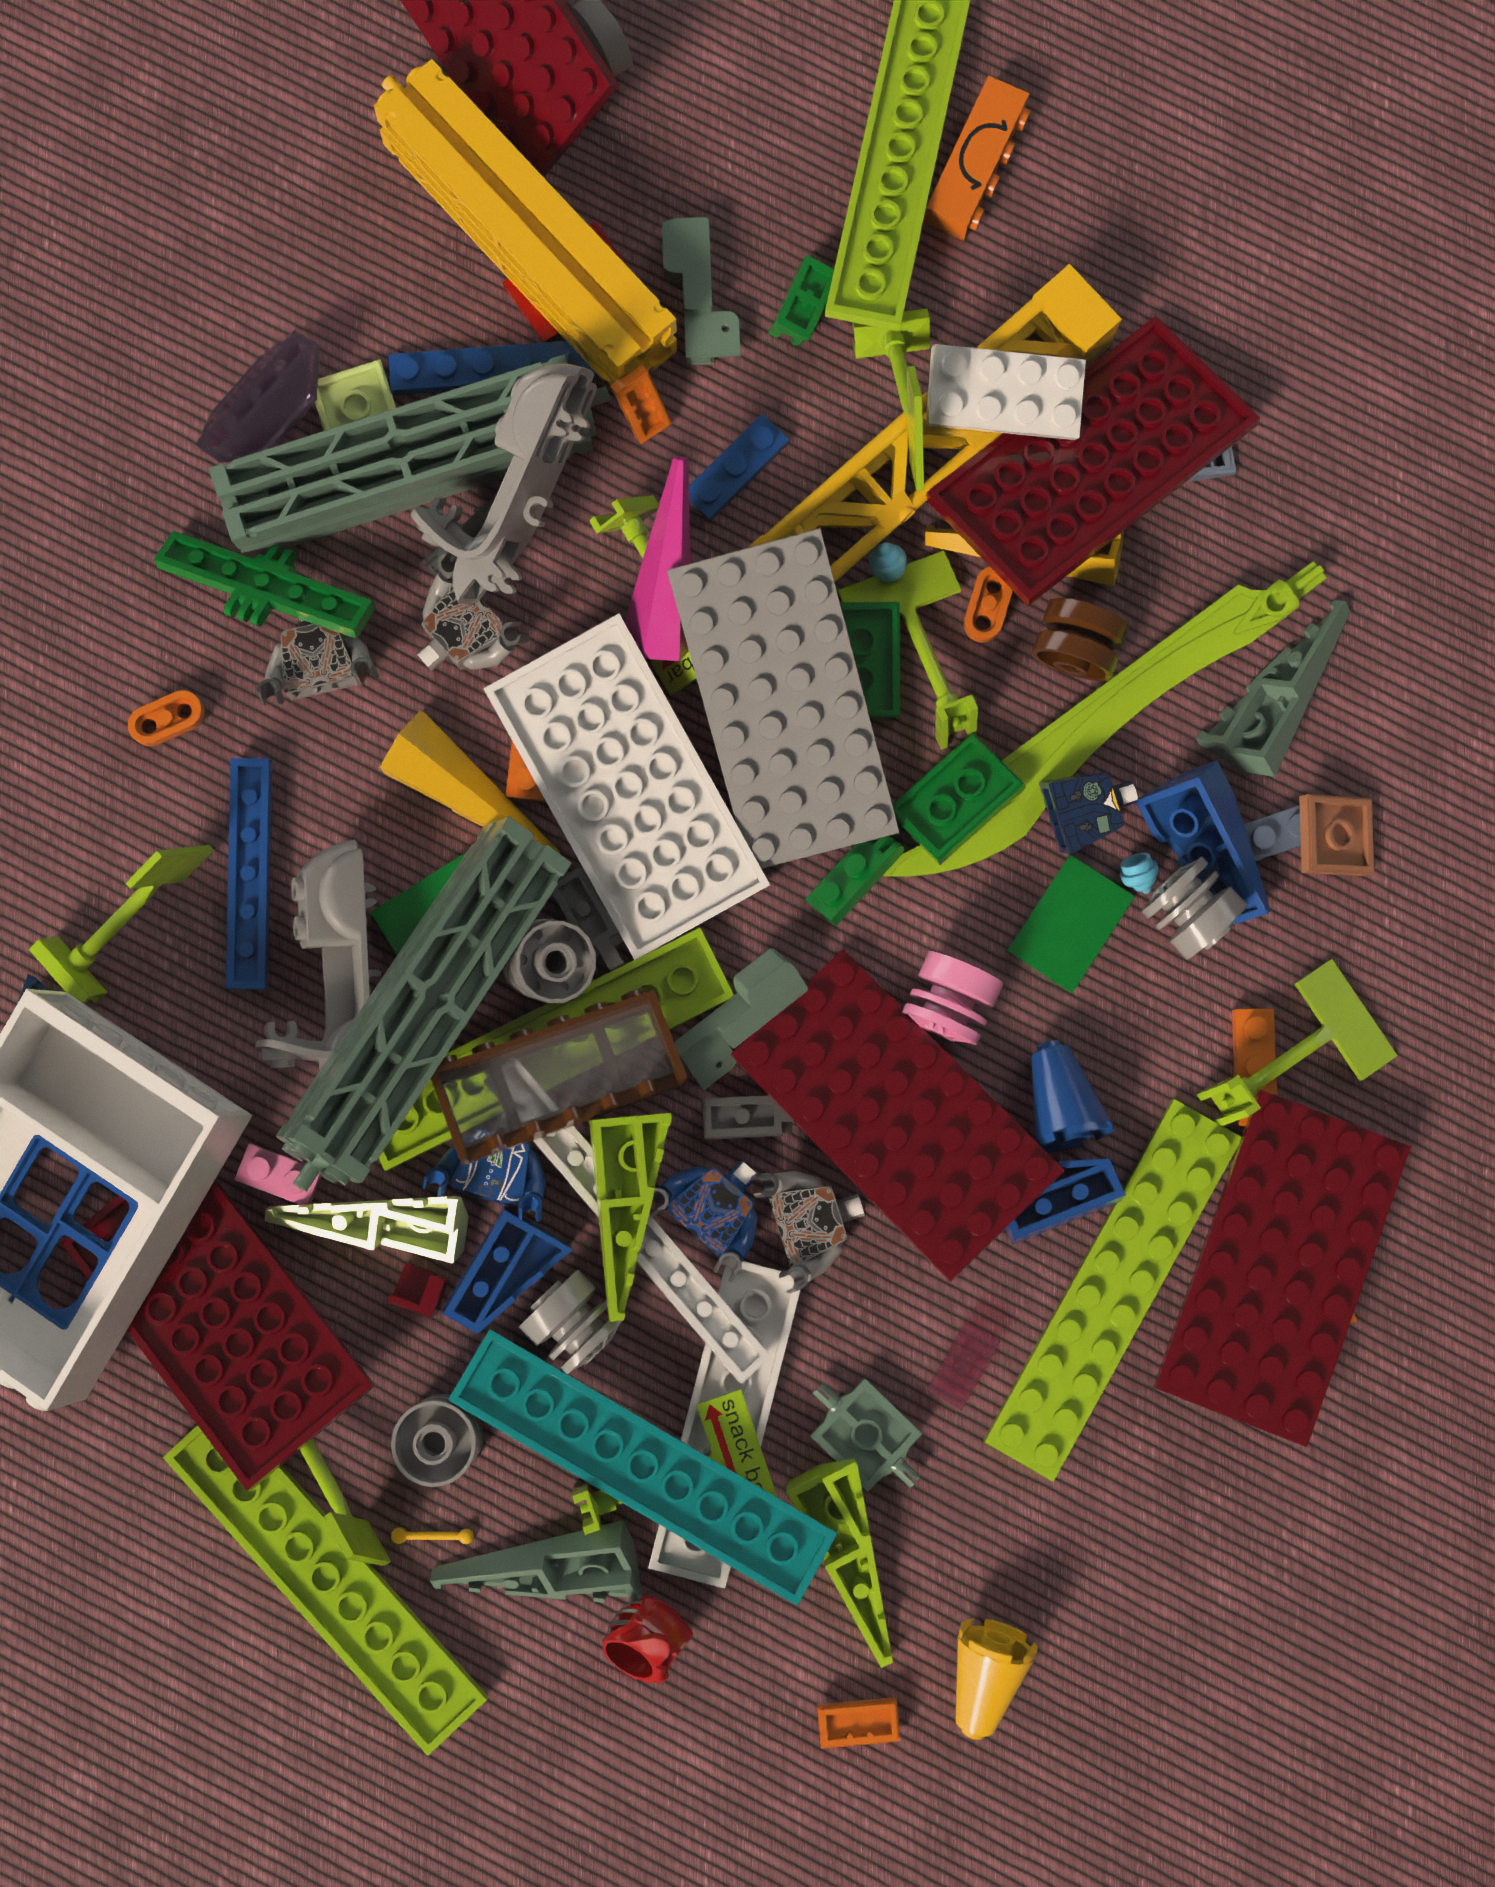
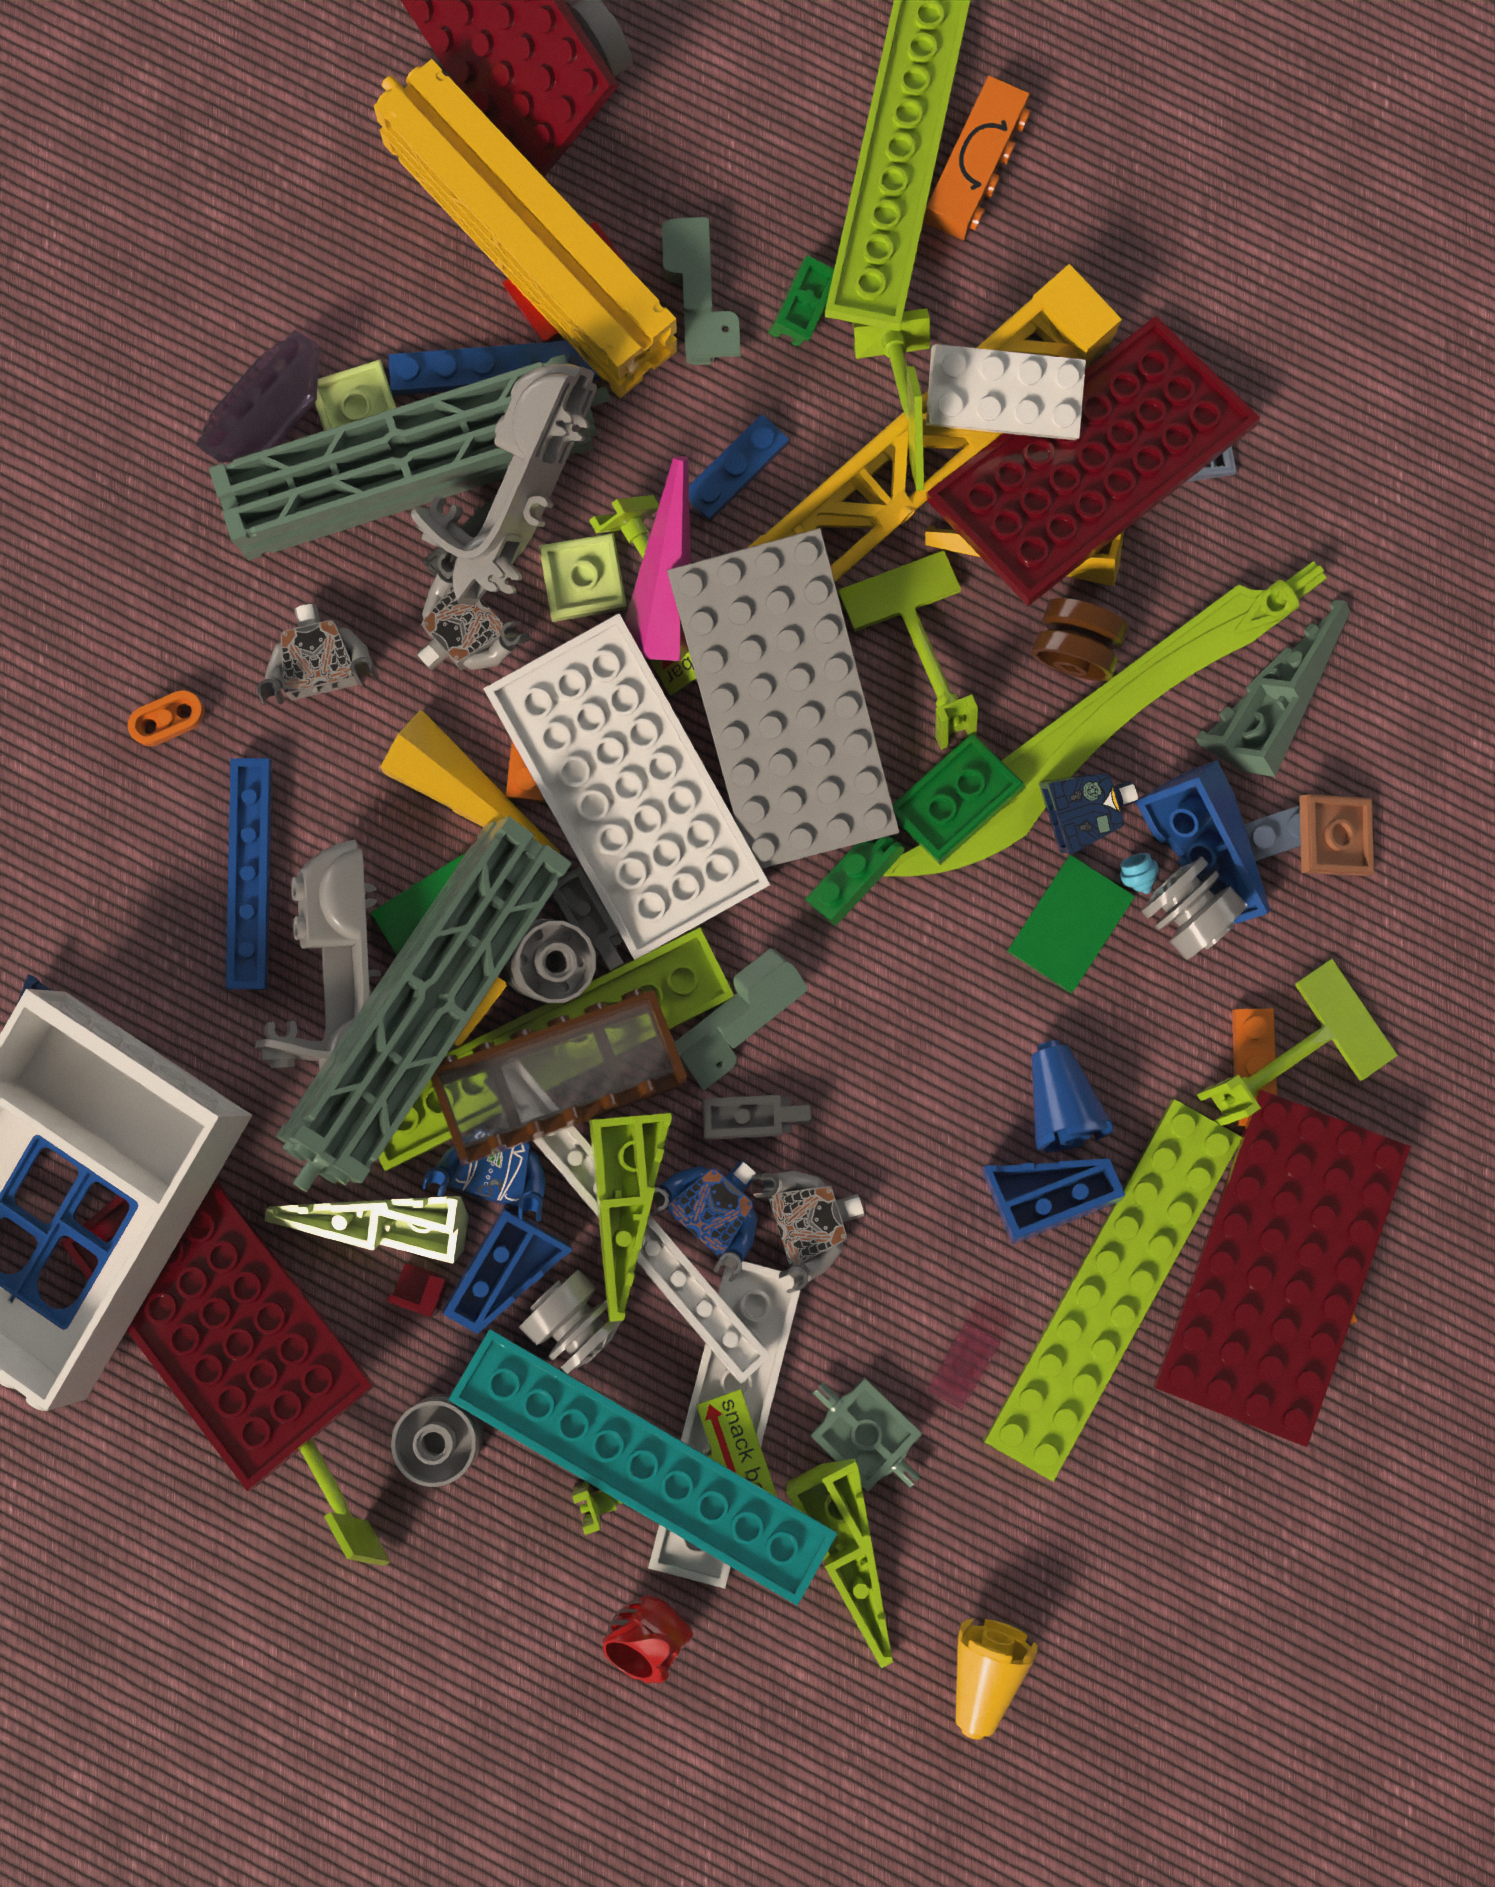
lime piece [29,845,214,1004] -> none
green hinge [154,531,375,639] -> none
lime plate [162,1425,489,1756] -> none
bright pink plate [235,1143,322,1205] -> none
yellow hinge [391,1527,474,1544] -> none
sand green wedge [430,1520,642,1603] -> none
orange plate [610,364,672,444] -> none
dark red plate [731,949,1065,1282] -> none
orange plate [817,1697,901,1749] -> none
green tile [840,602,900,718] -> none
medium azure plate [869,543,907,582] -> none
bright pink wheel [902,951,1004,1045] -> none
orange plate [963,566,1013,643] -> none
none -> yellow tile [454,976,507,1046]
none -> yellowish green tile [539,533,627,622]

